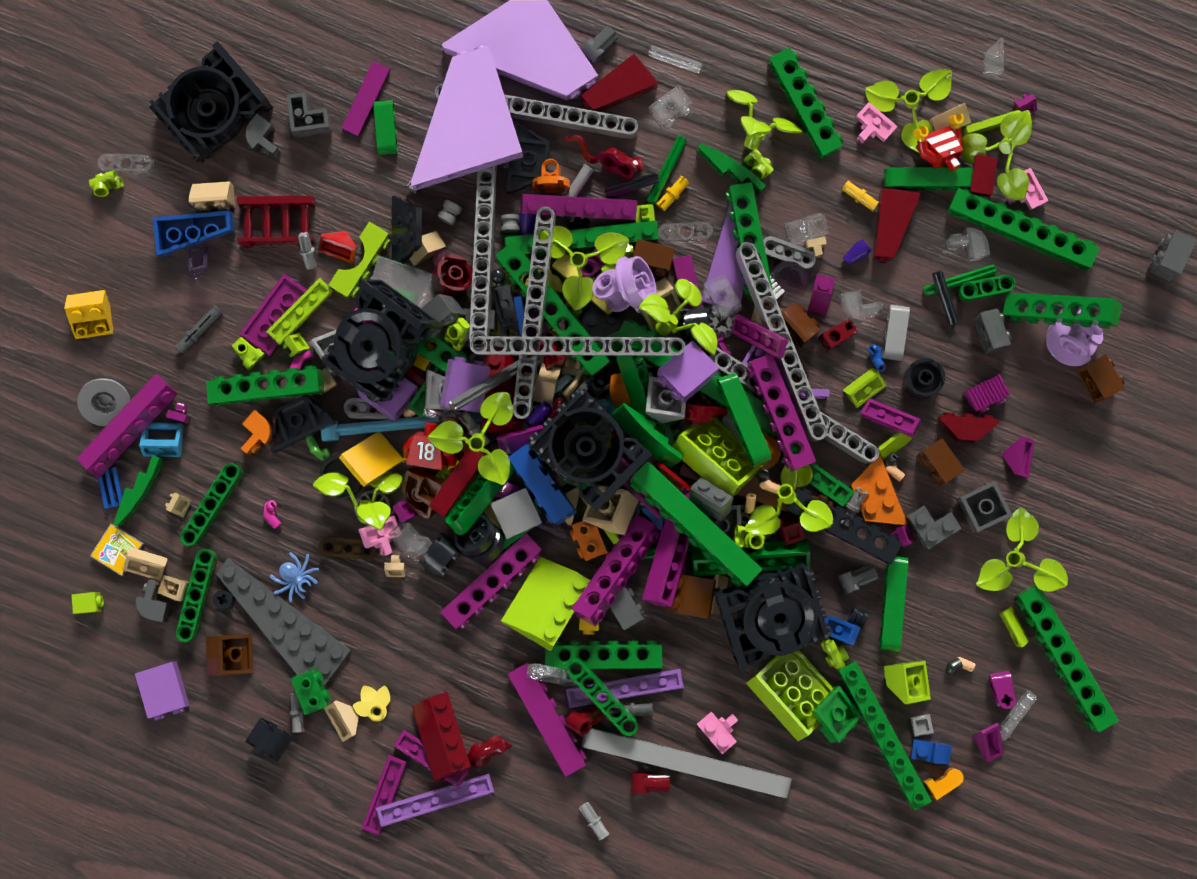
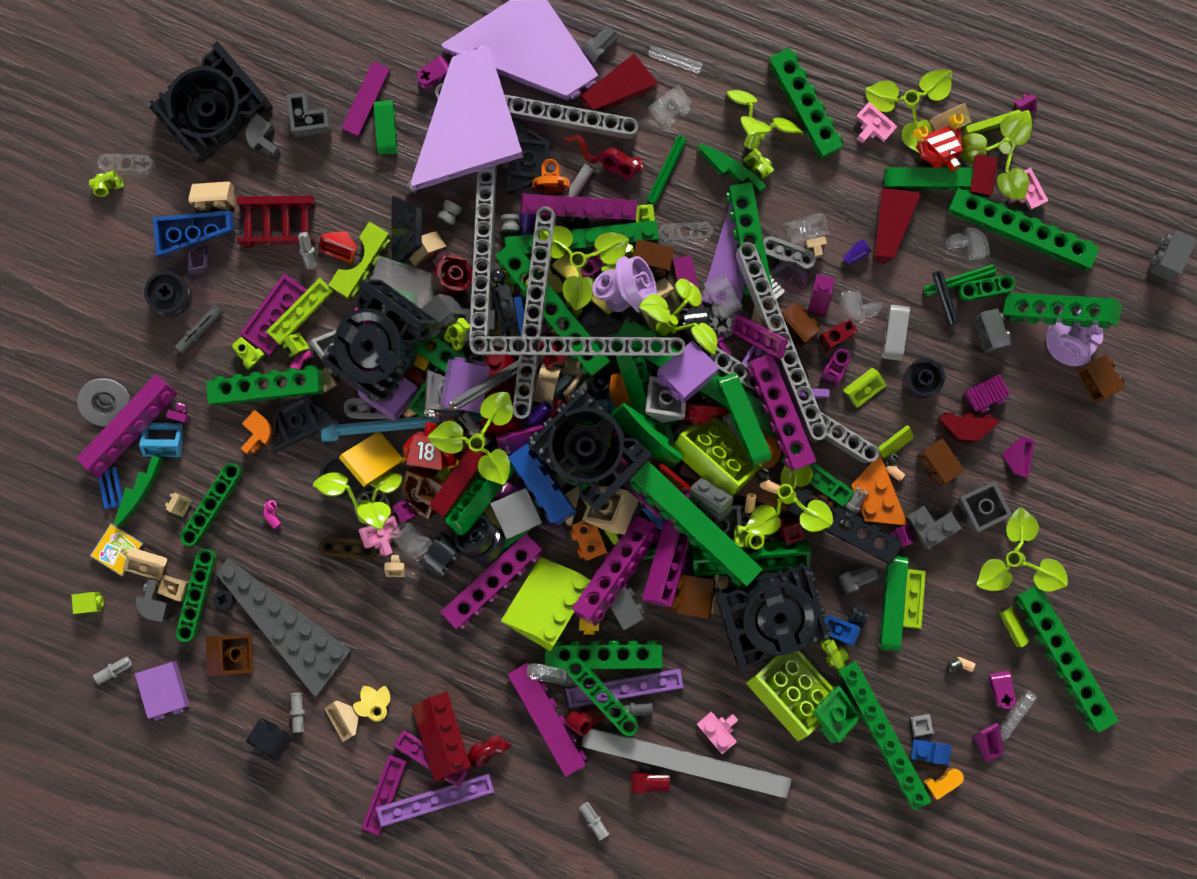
yellow slope [64,290,113,339] -> none
medium blue animal [270,552,319,602] -> none
green brick [291,667,331,715] -> none
bright green arm [306,436,331,461] -> none
black axle [605,172,660,199] -> none
yellow pin [656,175,690,212] -> none
yellow pin [842,180,879,212] -> none
magenta tile [860,398,921,438] -> none
blue arm [868,344,886,372] -> none
lime slope [884,661,931,704] -> none
clear tile [983,38,1004,73] -> none
none -> light grey axle [93,657,132,685]
none -> black wheel [144,271,192,317]
none -> magenta piece [417,56,449,89]
none -> magenta piece [820,349,851,387]
none -> lime tile [903,569,926,629]

